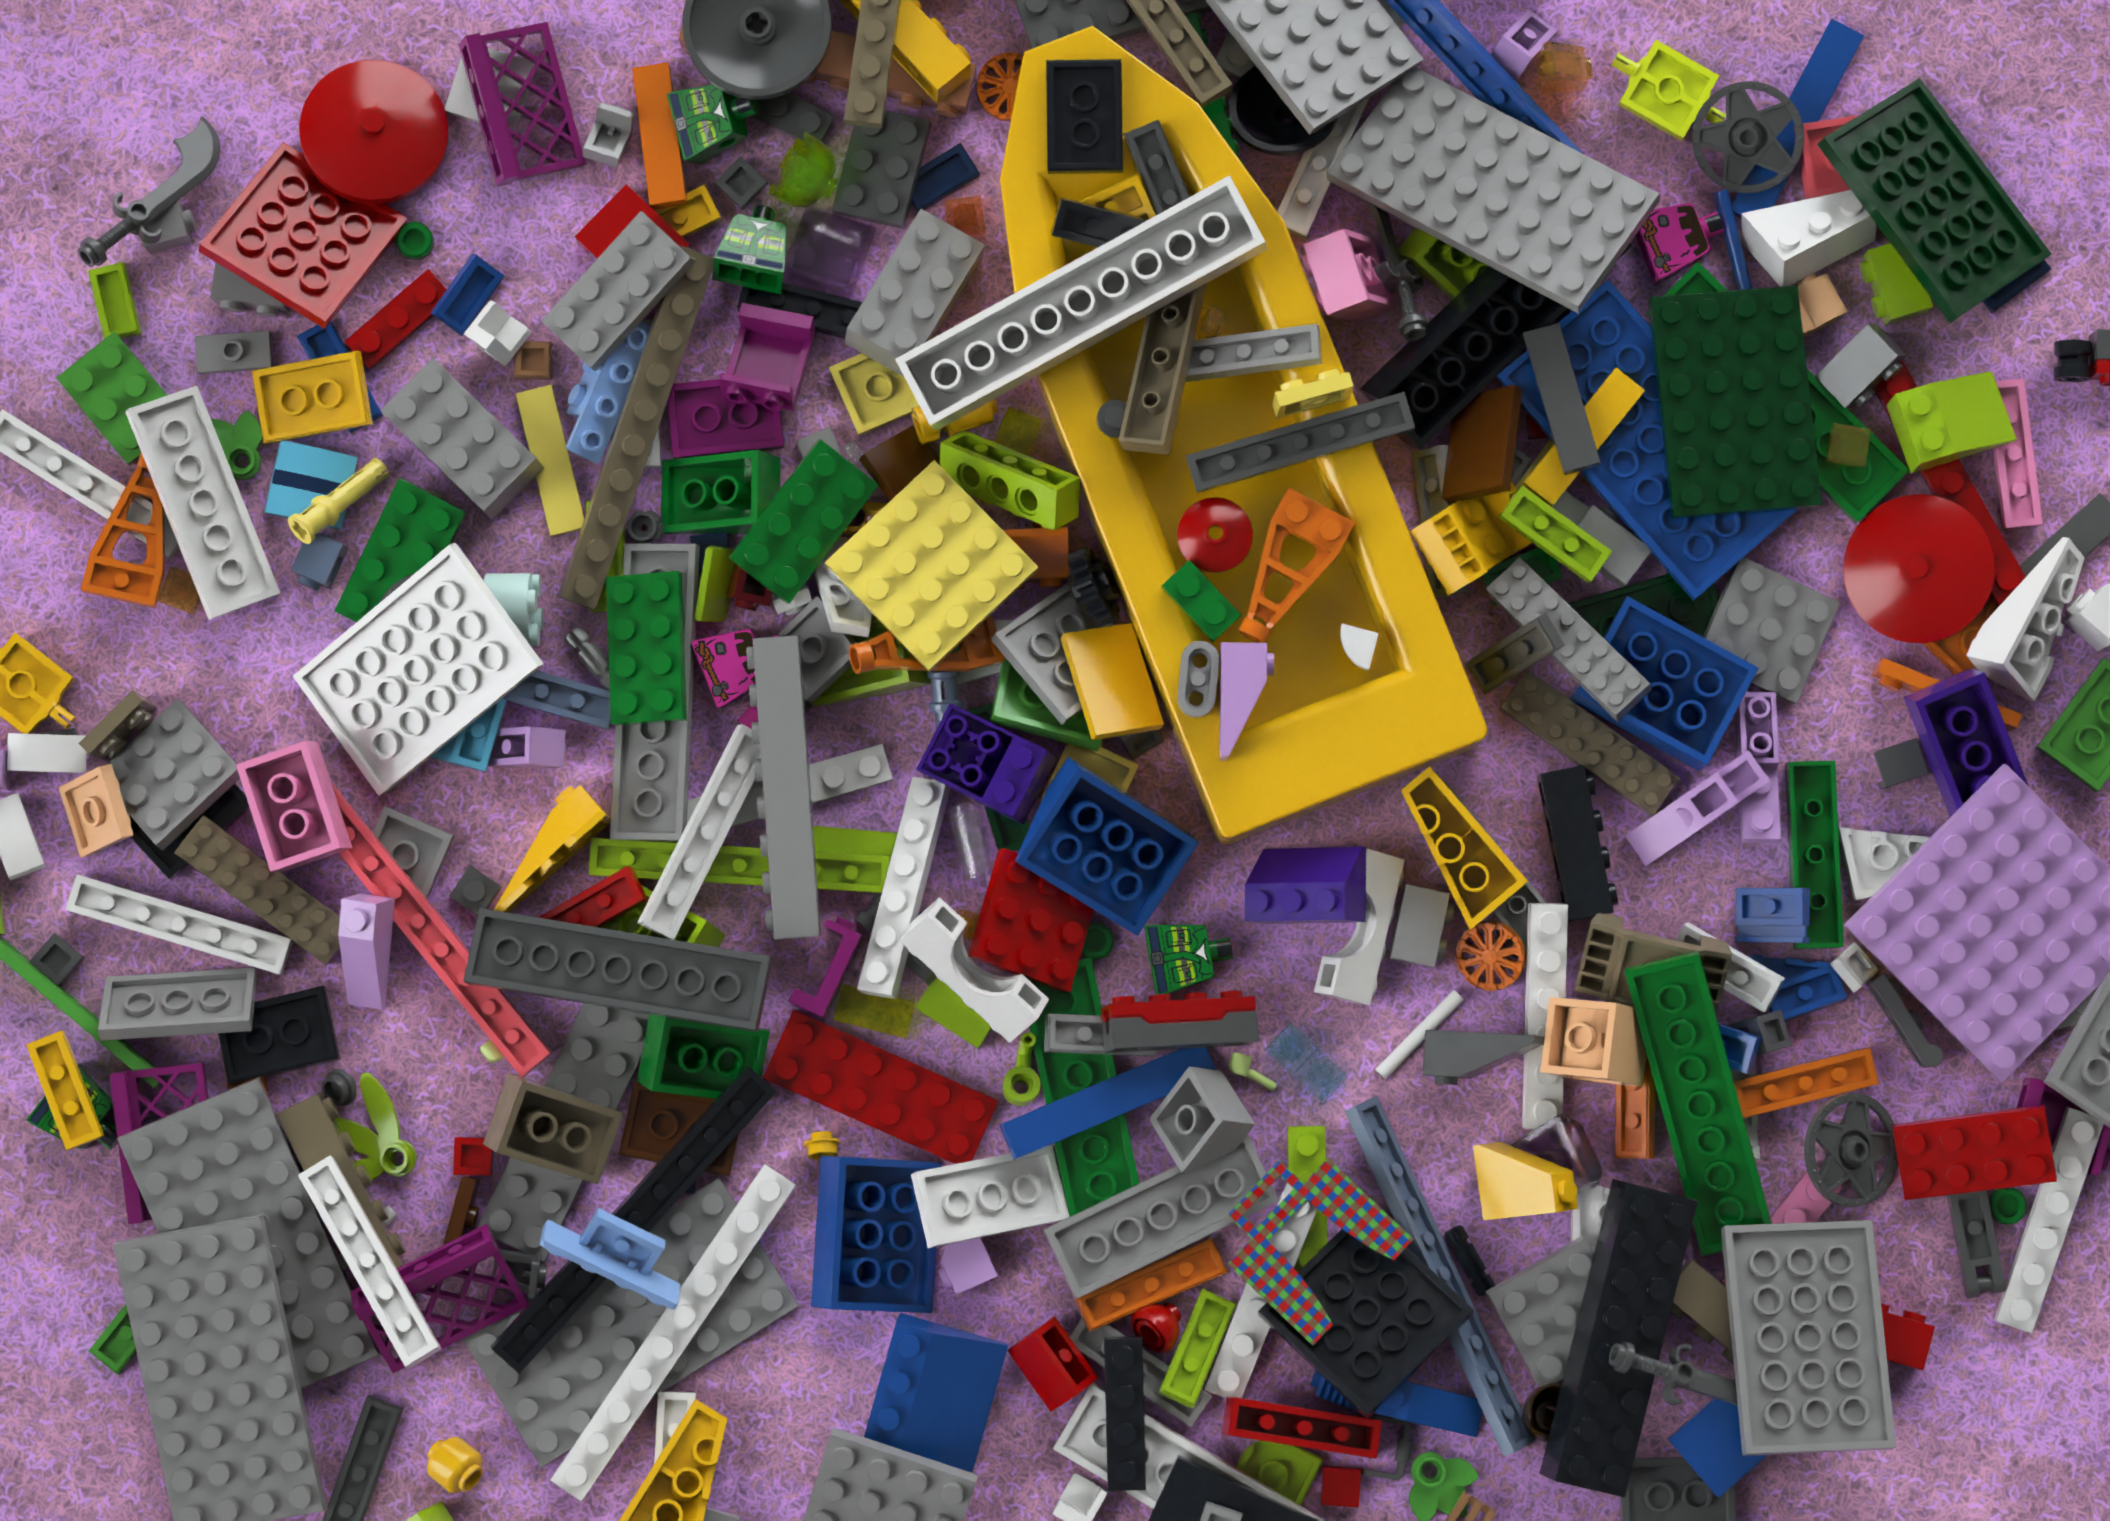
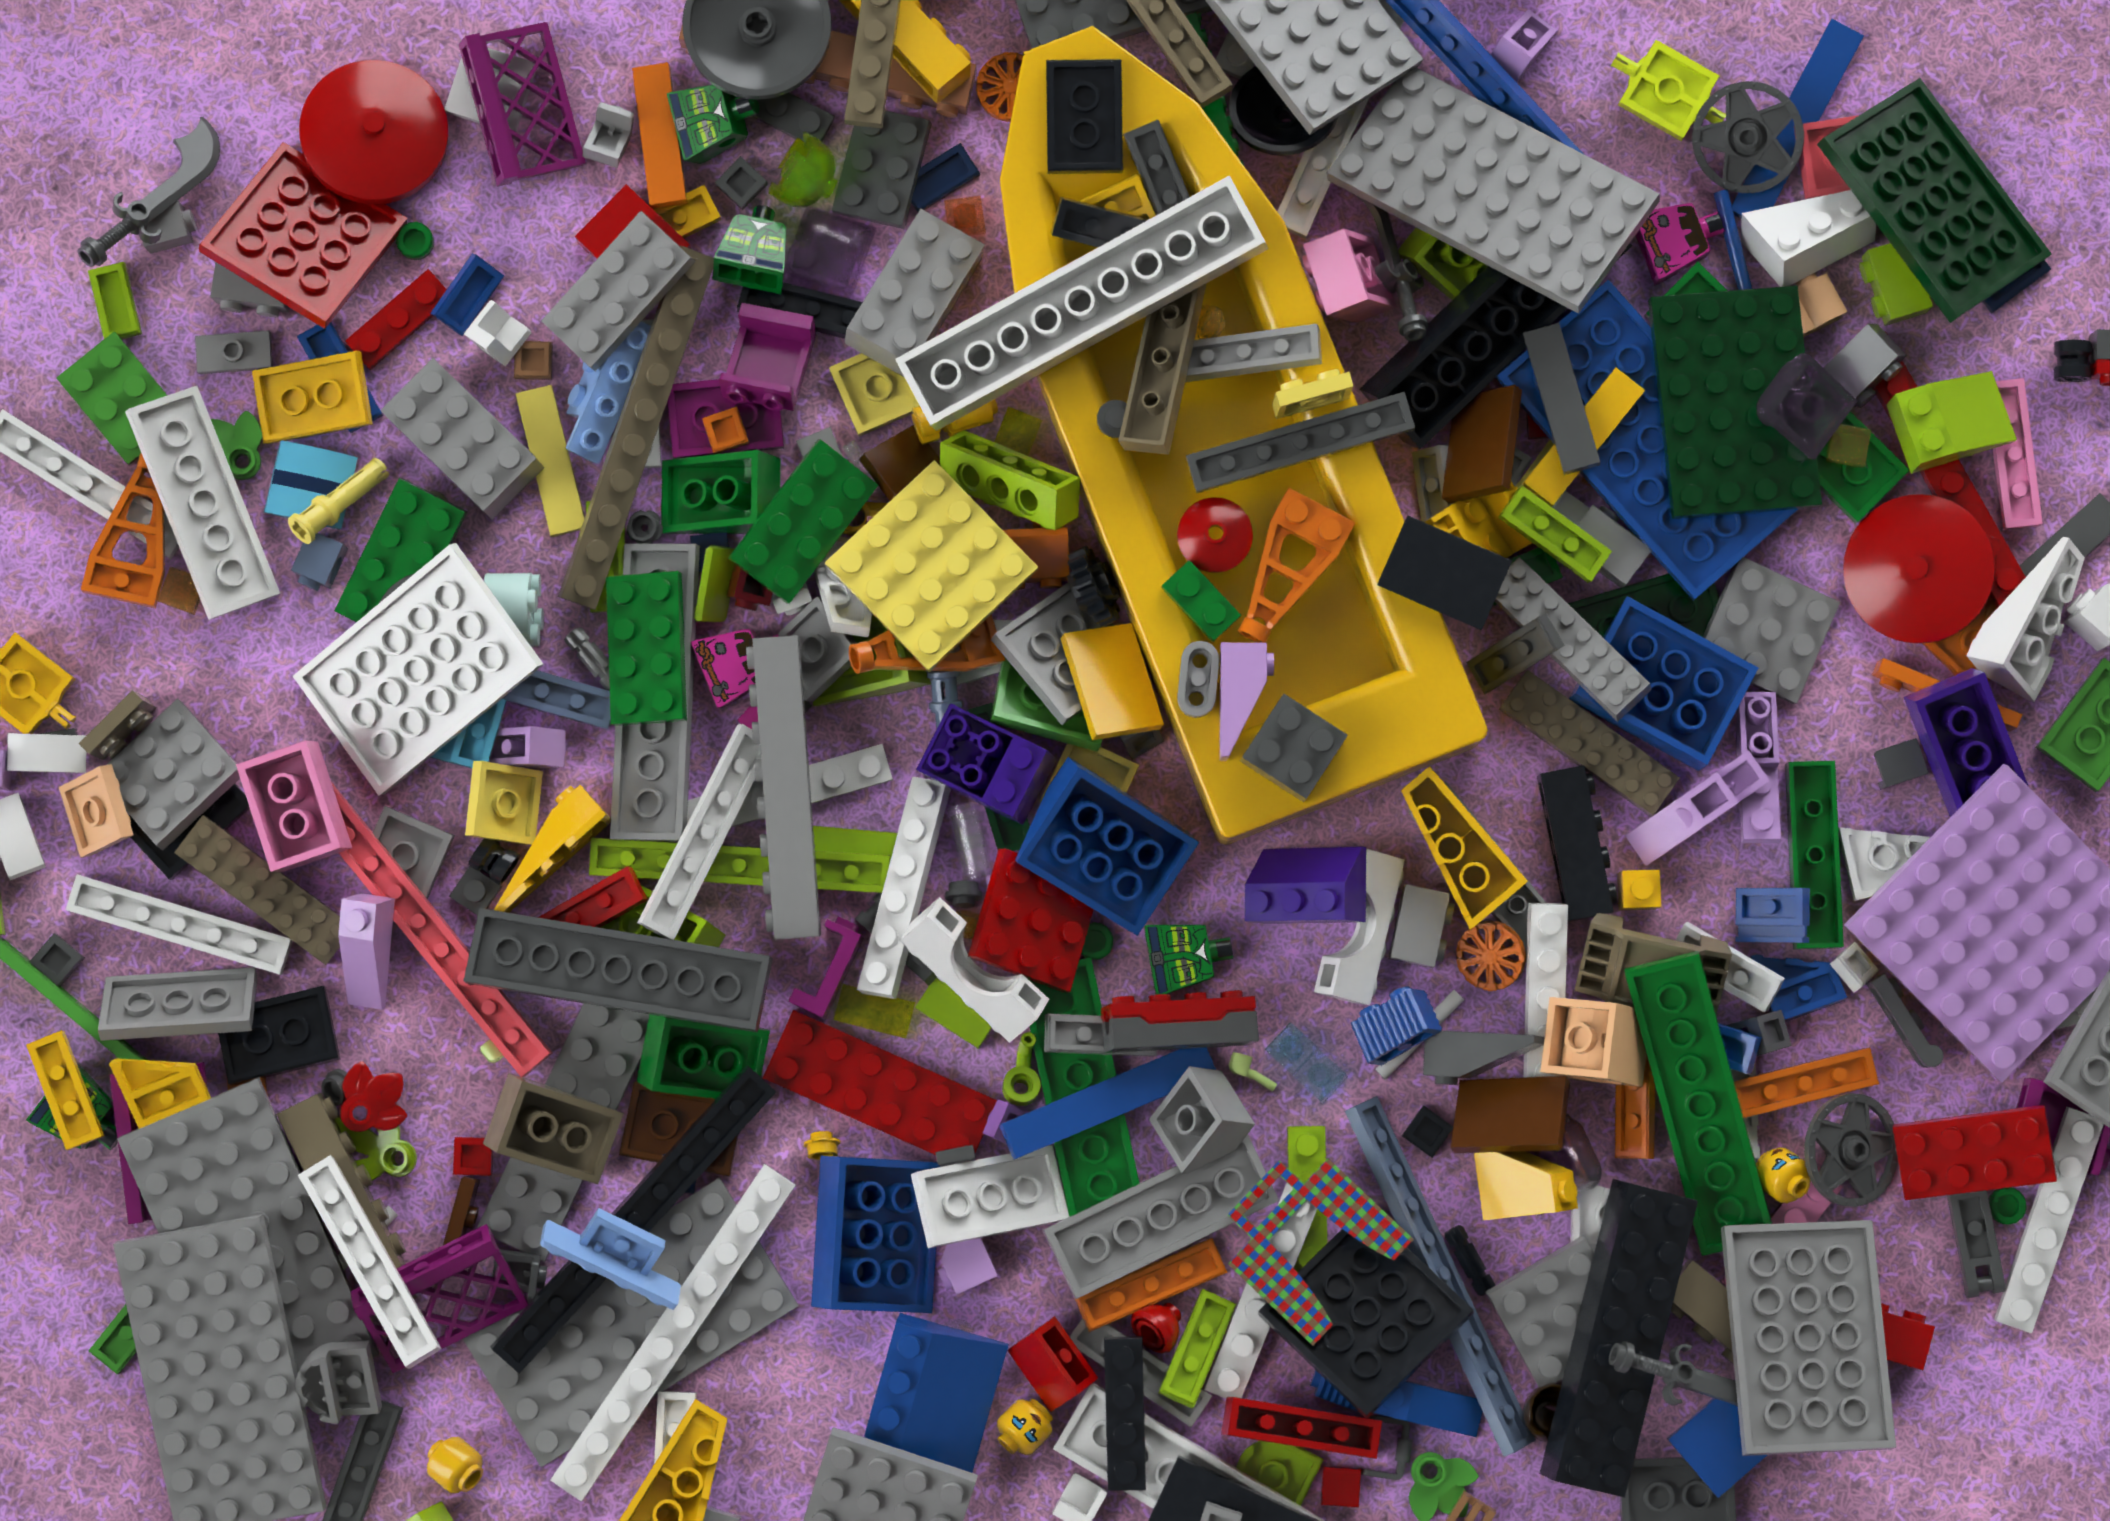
white tile [1340,624,1379,671] -> none
clear yellow slope [1536,42,1593,96] -> none
none -> yellow wing [109,1058,211,1129]
none -> light grey slope [295,1340,382,1424]
none -> red plate [340,1061,407,1132]
none -> light yellow plate [465,761,543,845]
none -> black wheel [468,839,521,885]
none -> orange tile [702,407,749,455]
none -> dark grey tile [936,1145,976,1167]
none -> dark grey plate [945,880,982,908]
none -> medium lavender plate [983,1099,1028,1144]
none -> yellow head [997,1398,1053,1455]
none -> dark grey brick [1240,693,1348,803]
none -> blue brick [1350,986,1442,1066]
none -> black tile [1377,515,1512,630]
none -> black tile [1401,1105,1453,1158]
none -> reddish brown tile [1450,1076,1570,1153]
none -> yellow brick [1617,870,1661,911]
none -> yellow head [1756,1147,1811,1204]
none -> clear purple slope [1757,353,1858,460]

